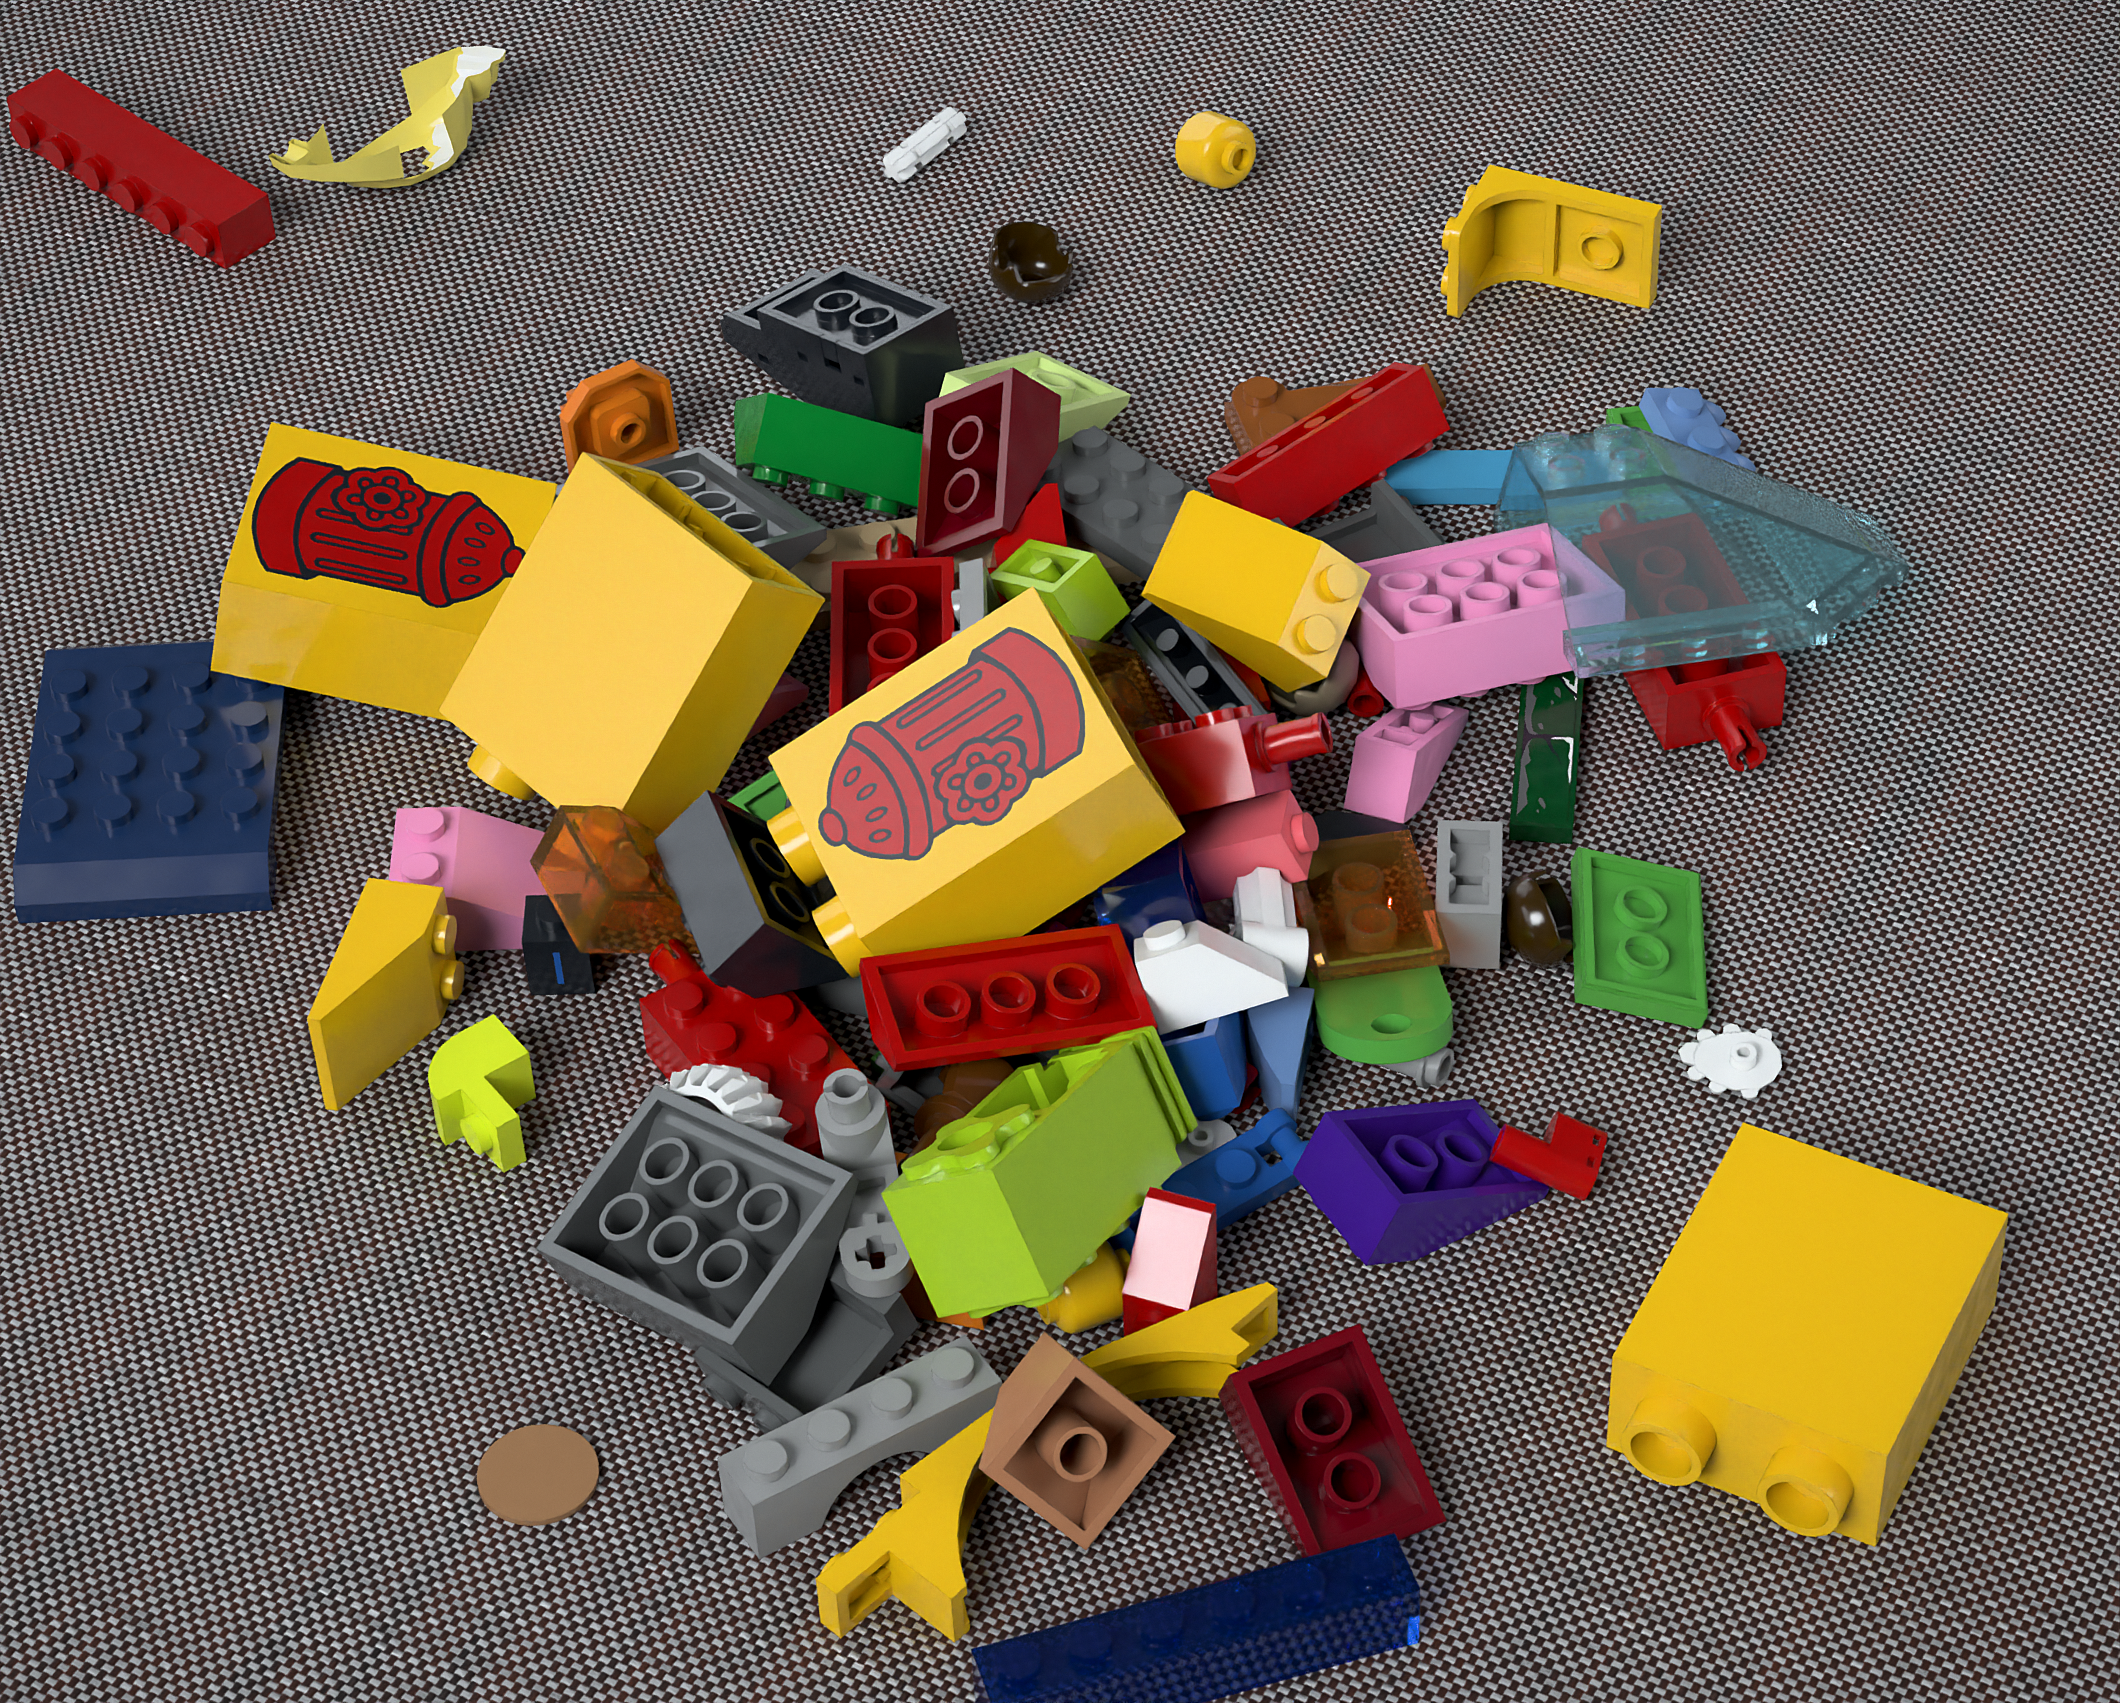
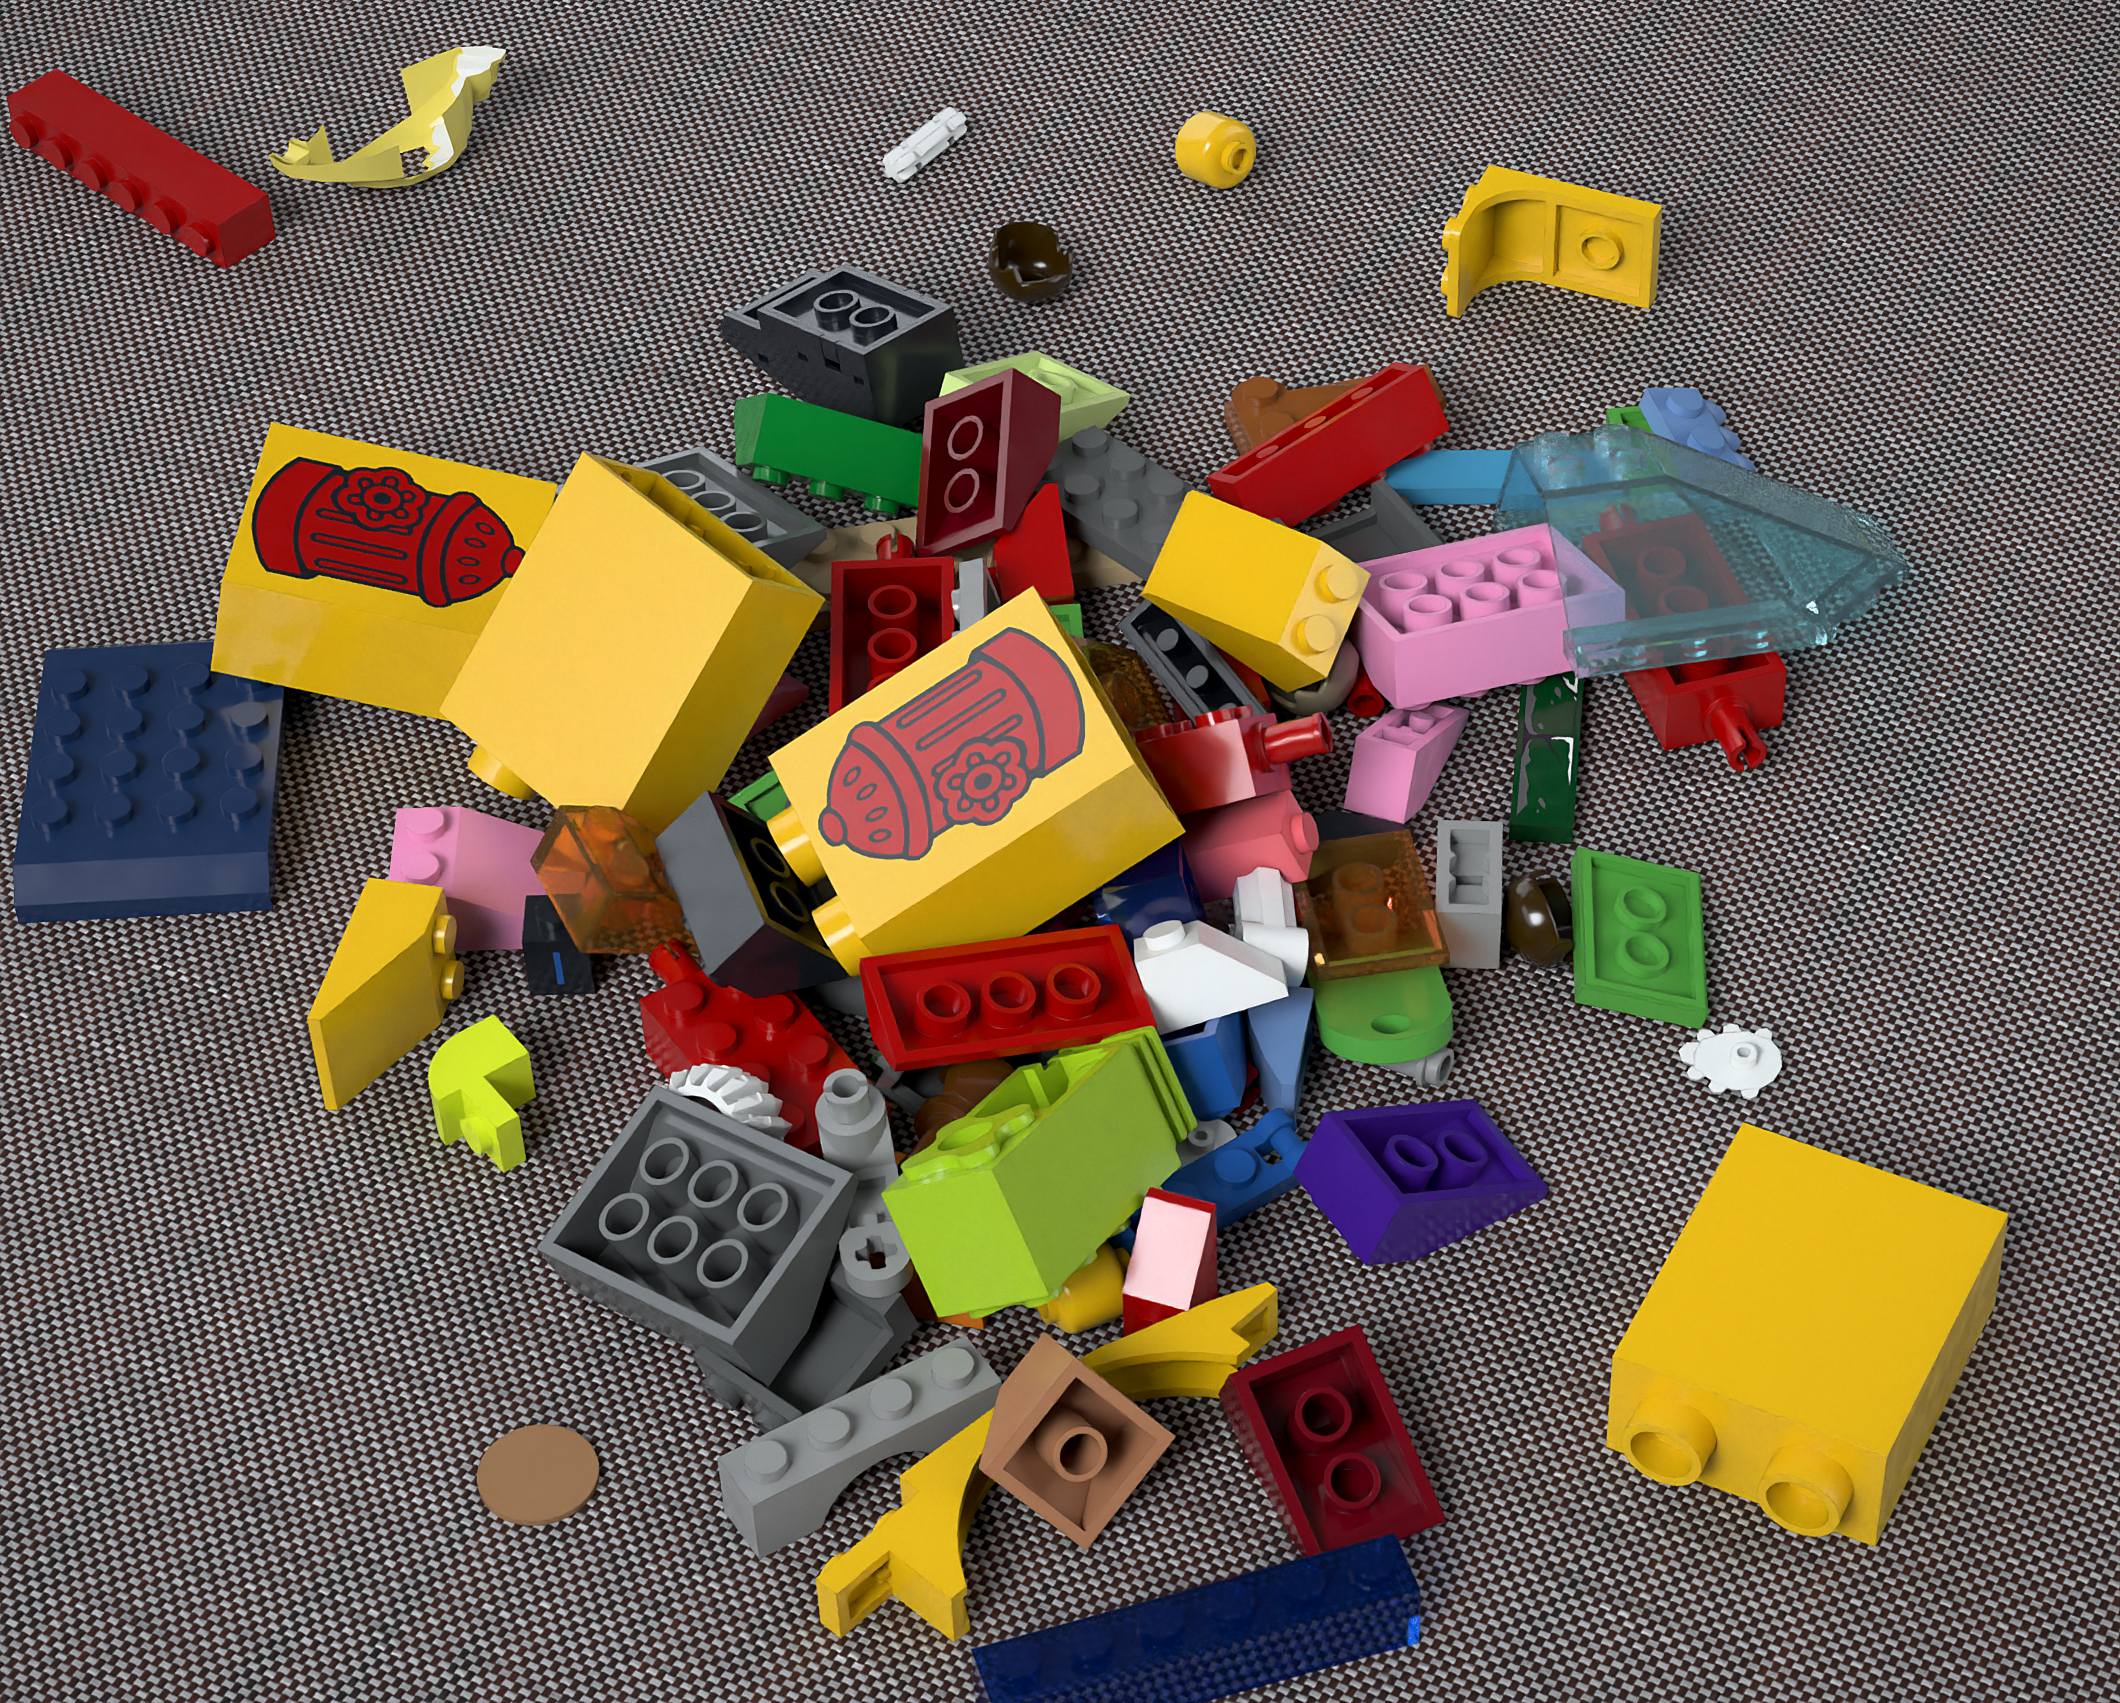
orange piece [559,359,680,475] -> none
lime slope [990,539,1131,650] -> none
red piece [1489,1111,1608,1201] -> none

